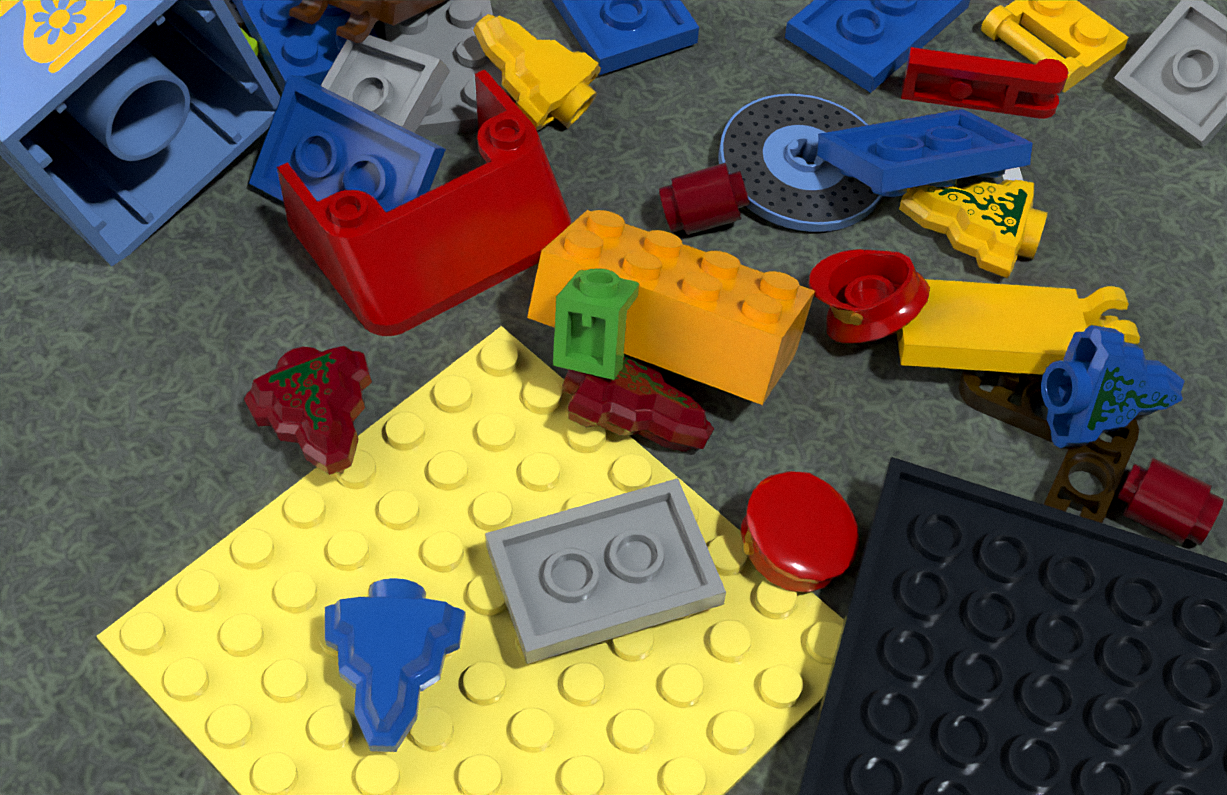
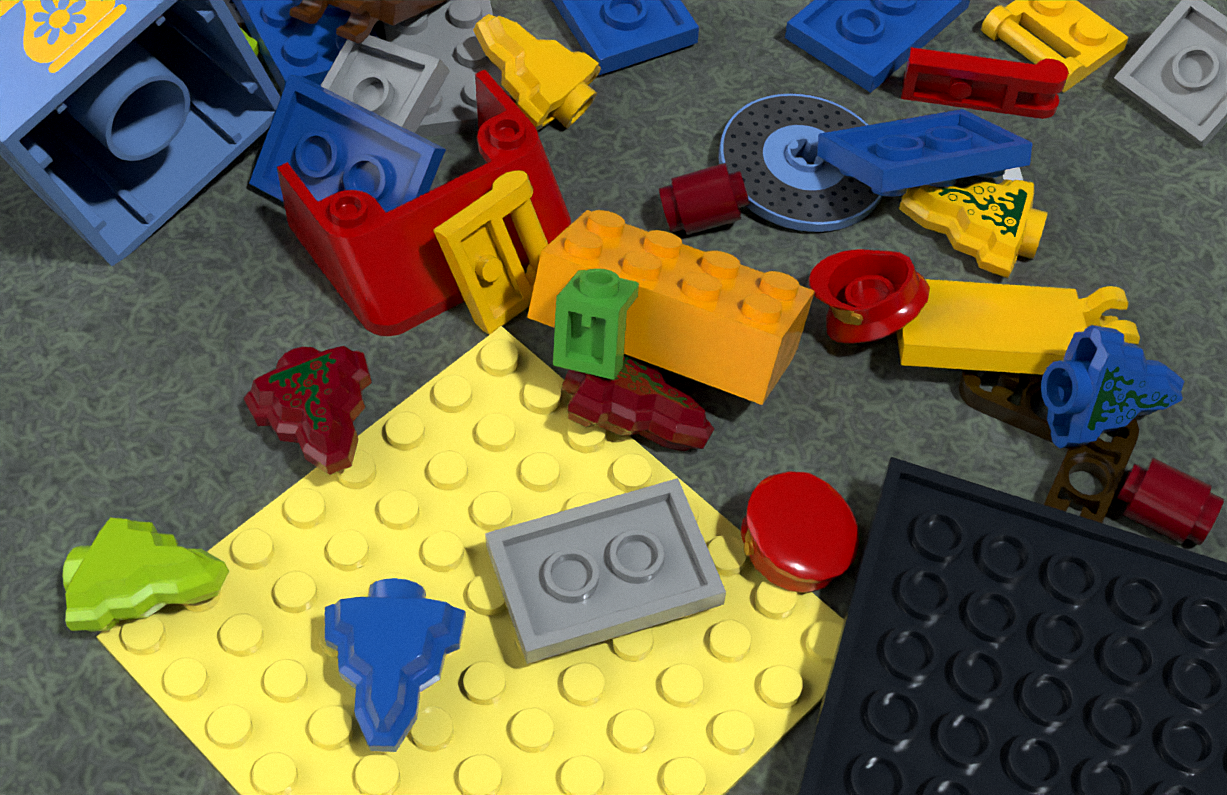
none -> lime rock [62,517,229,632]
none -> yellow plate [433,170,548,335]

